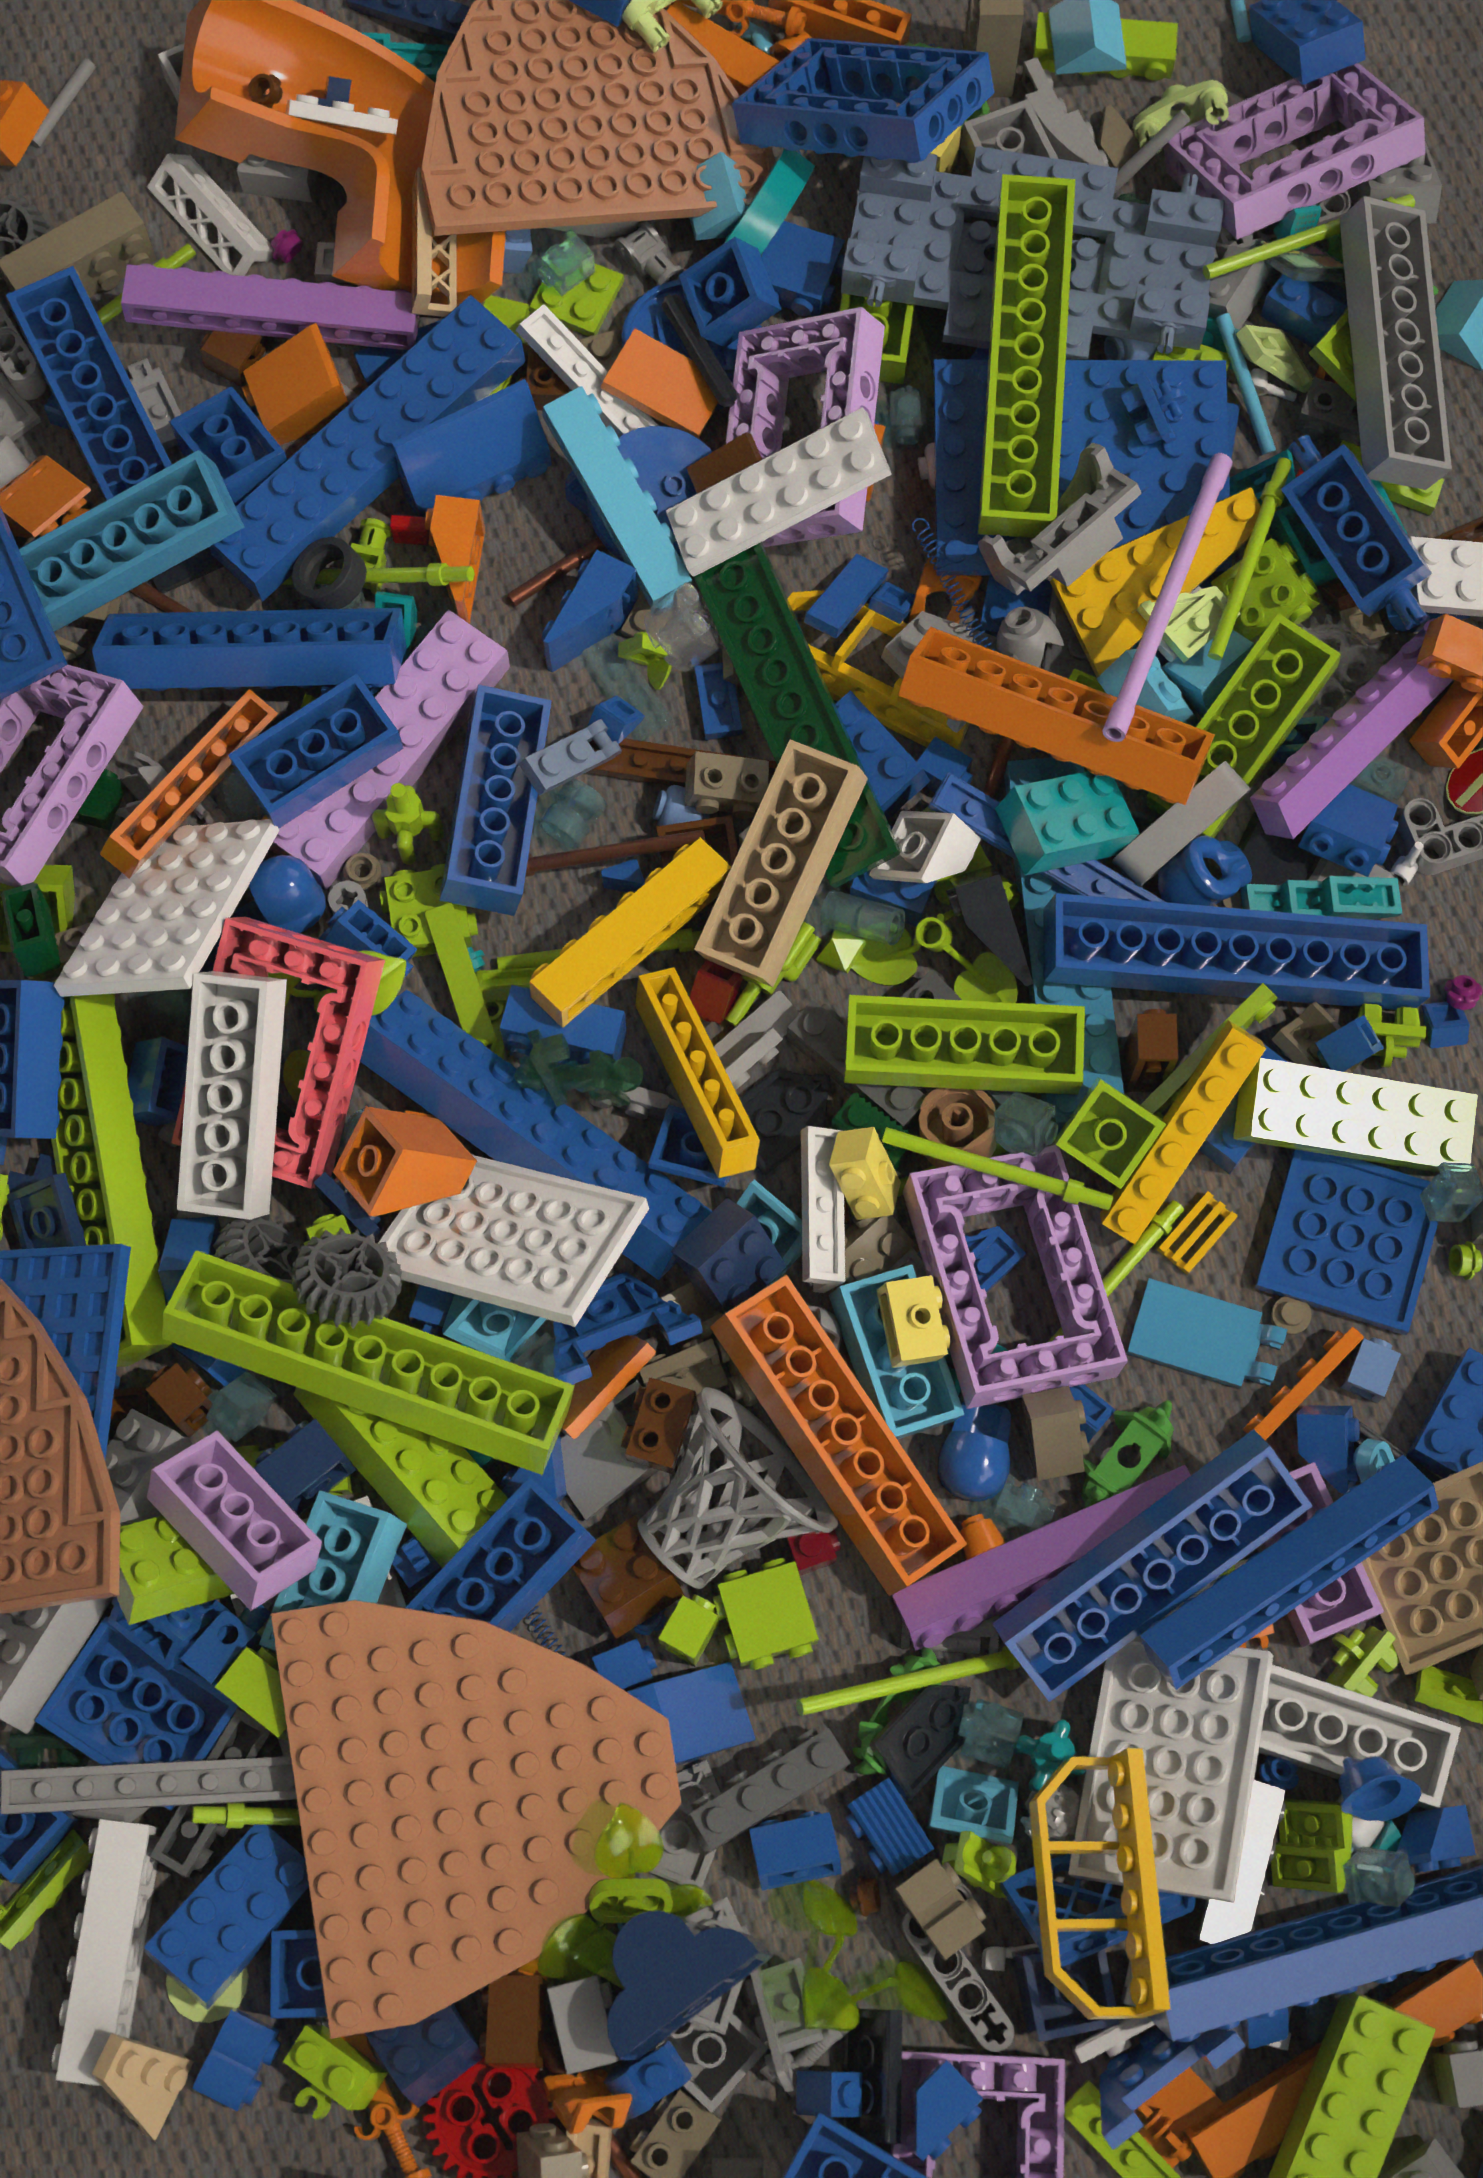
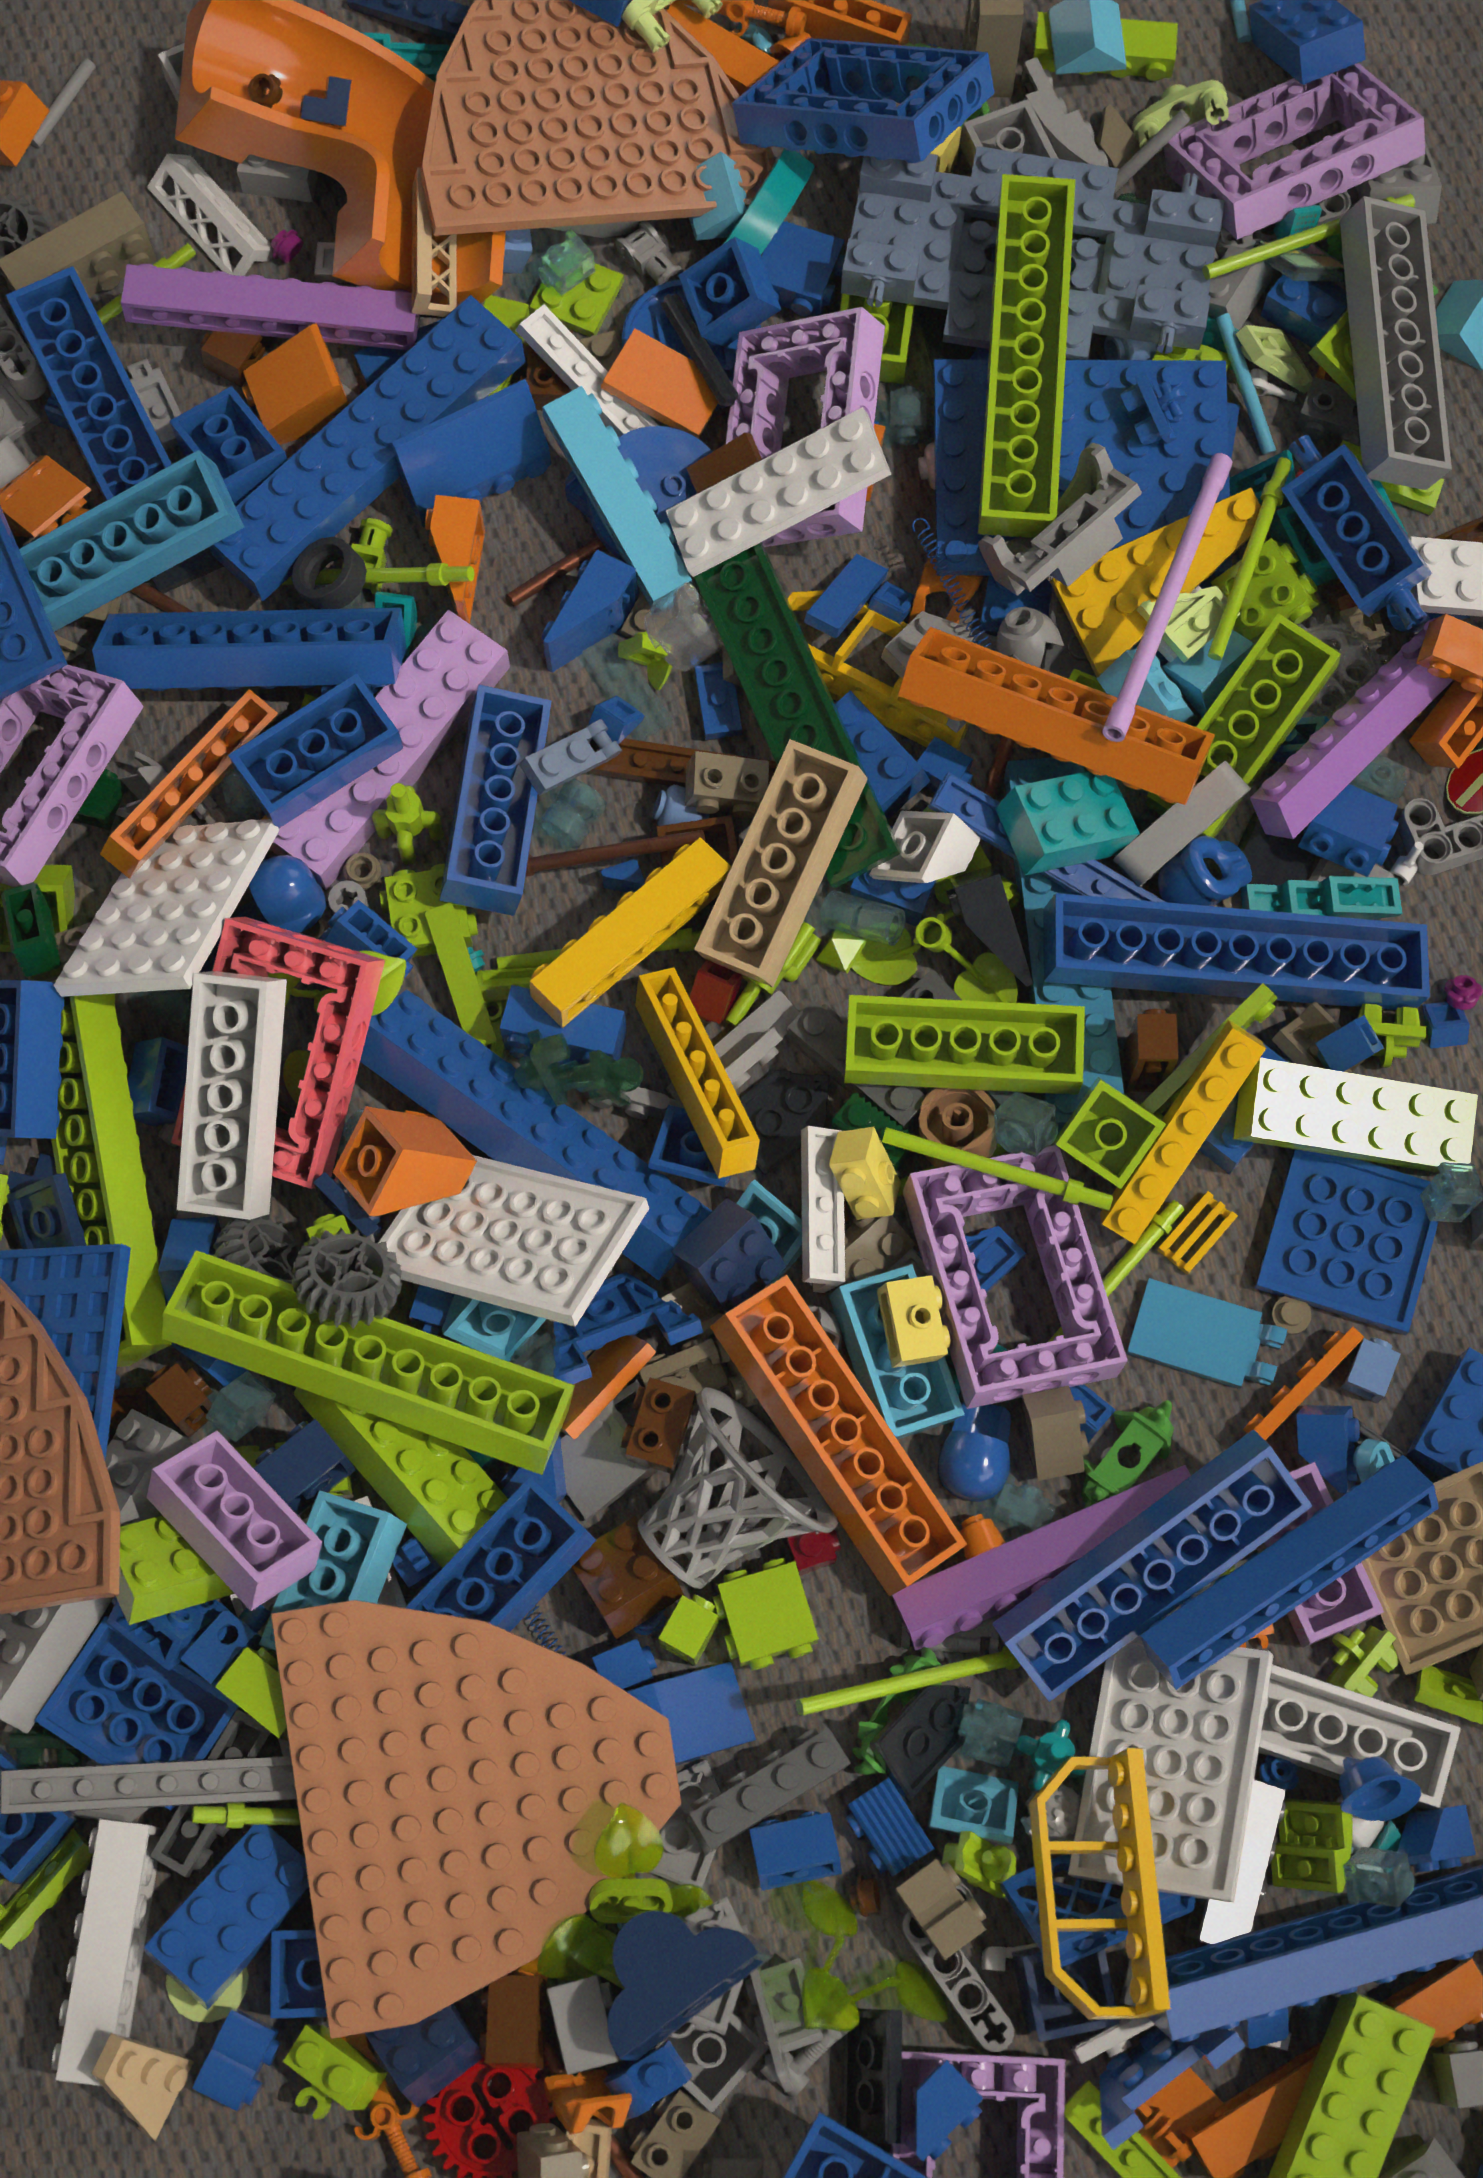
white plate [285,94,398,135] -> none
red tile [390,515,430,545] -> none
blue brick [796,2071,862,2117] -> none
lime plate [1448,1241,1483,1280] -> none

